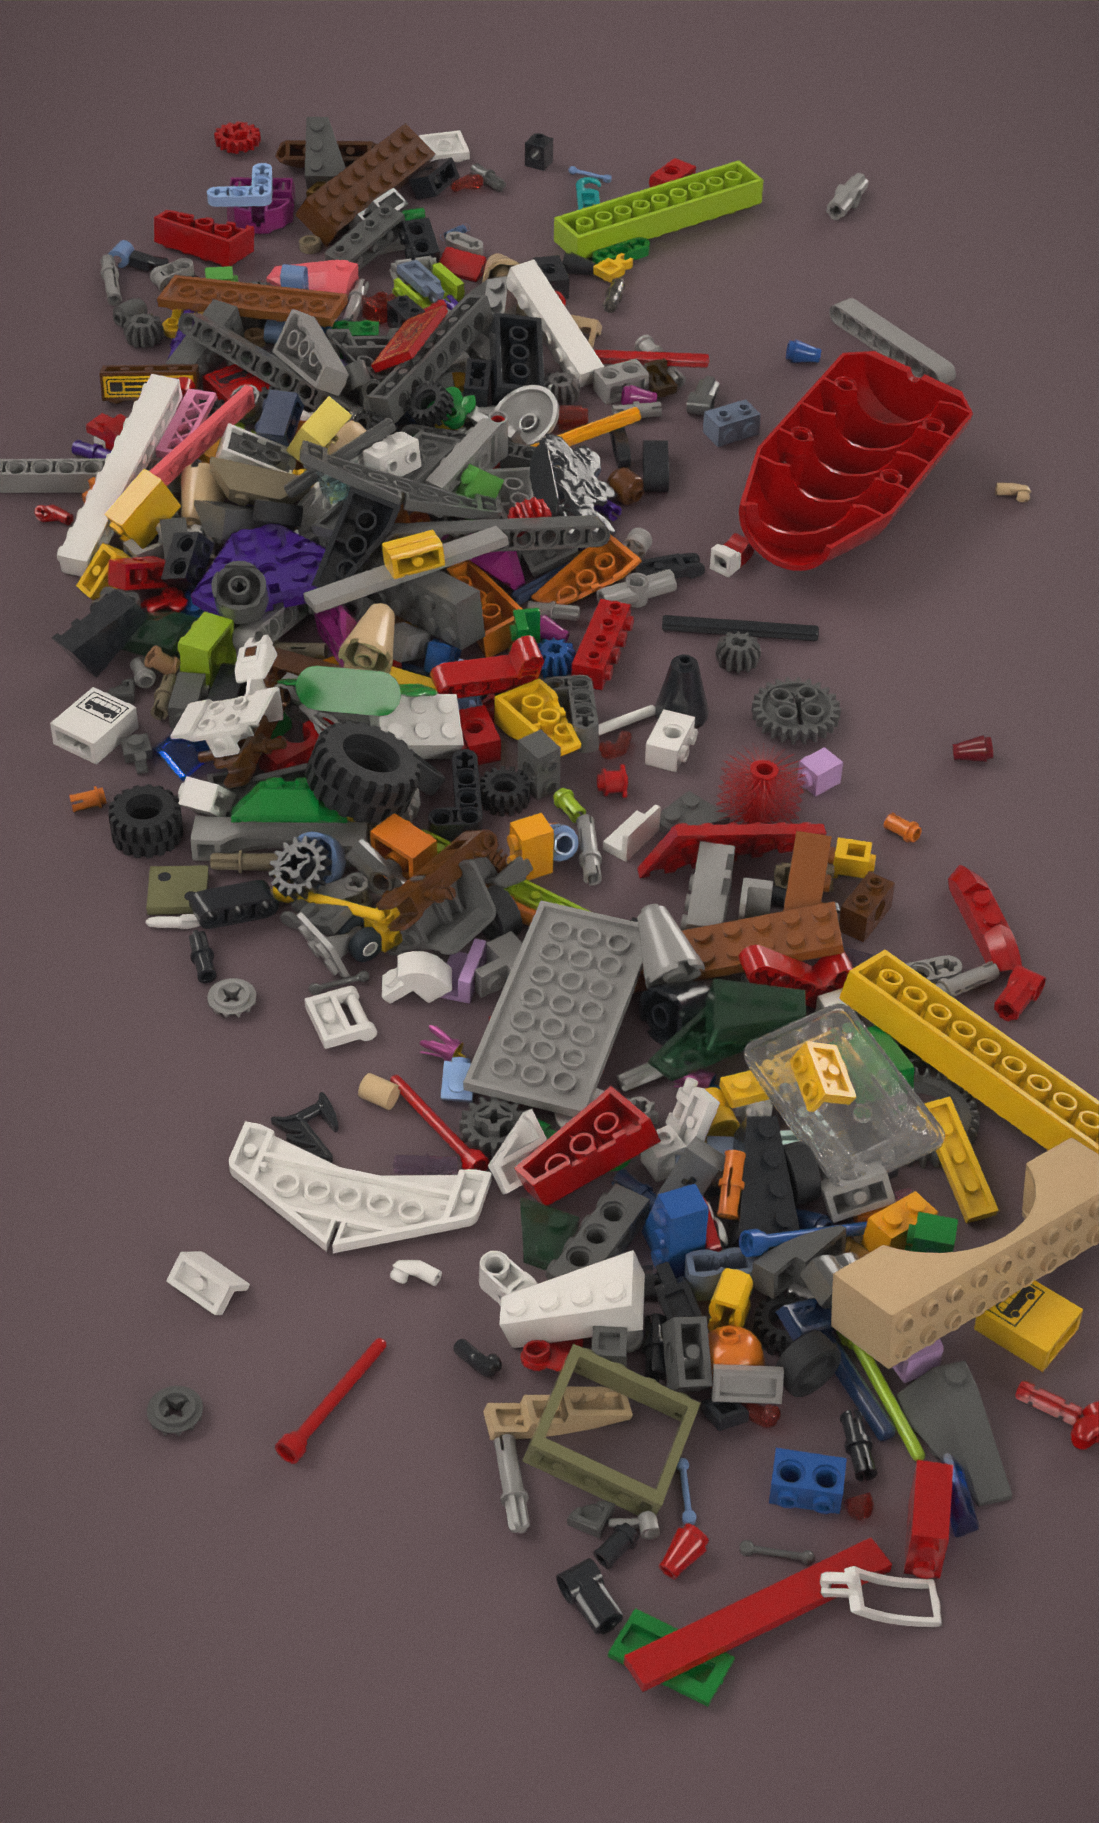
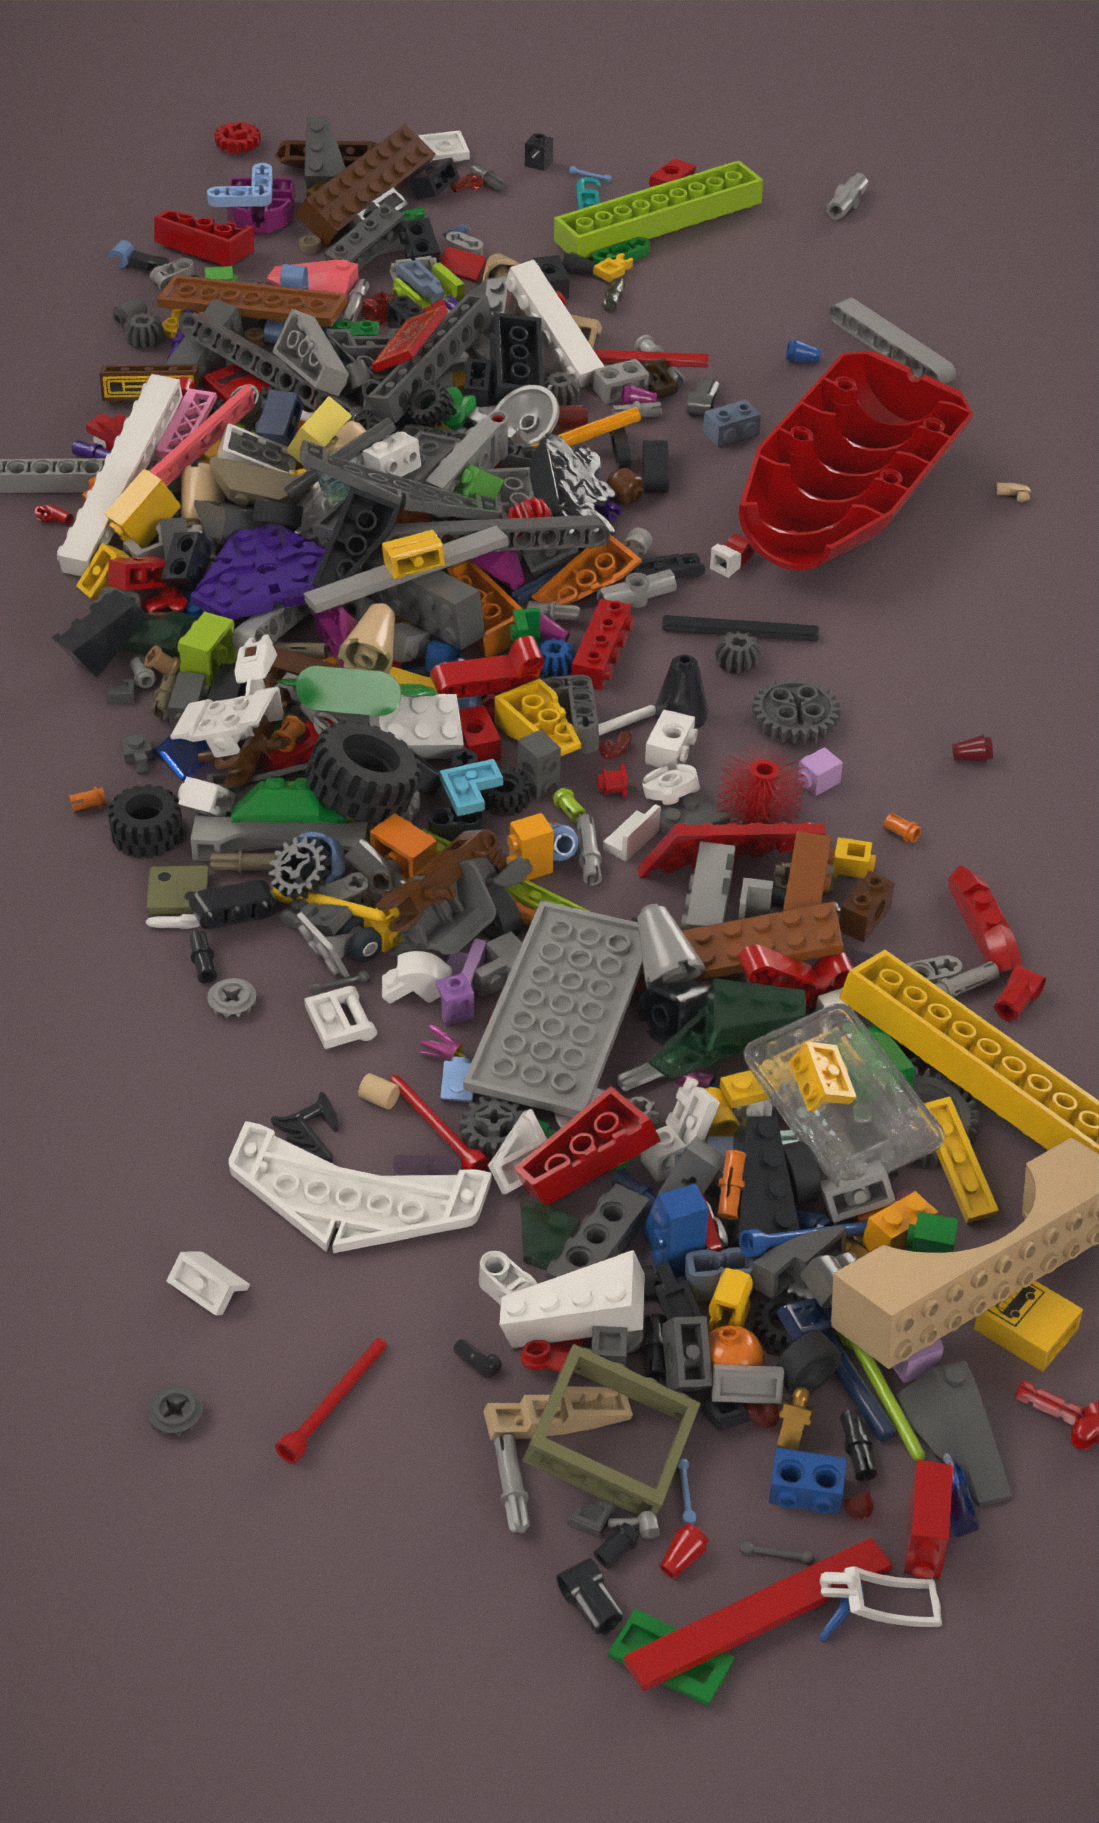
white brick [50,687,139,765] -> none
light grey pin [100,254,122,306] -> none
dark grey brick [212,561,269,624] -> none
white arm [390,1260,442,1286] -> none
none -> orange bush [271,715,306,752]
none -> medium lavender bracket [436,973,475,1026]
none -> medium azure plate [440,759,503,816]
none -> white plate [642,764,700,805]
none -> pearl gold piece [777,1387,815,1451]
none -> blue piece [819,1582,864,1642]

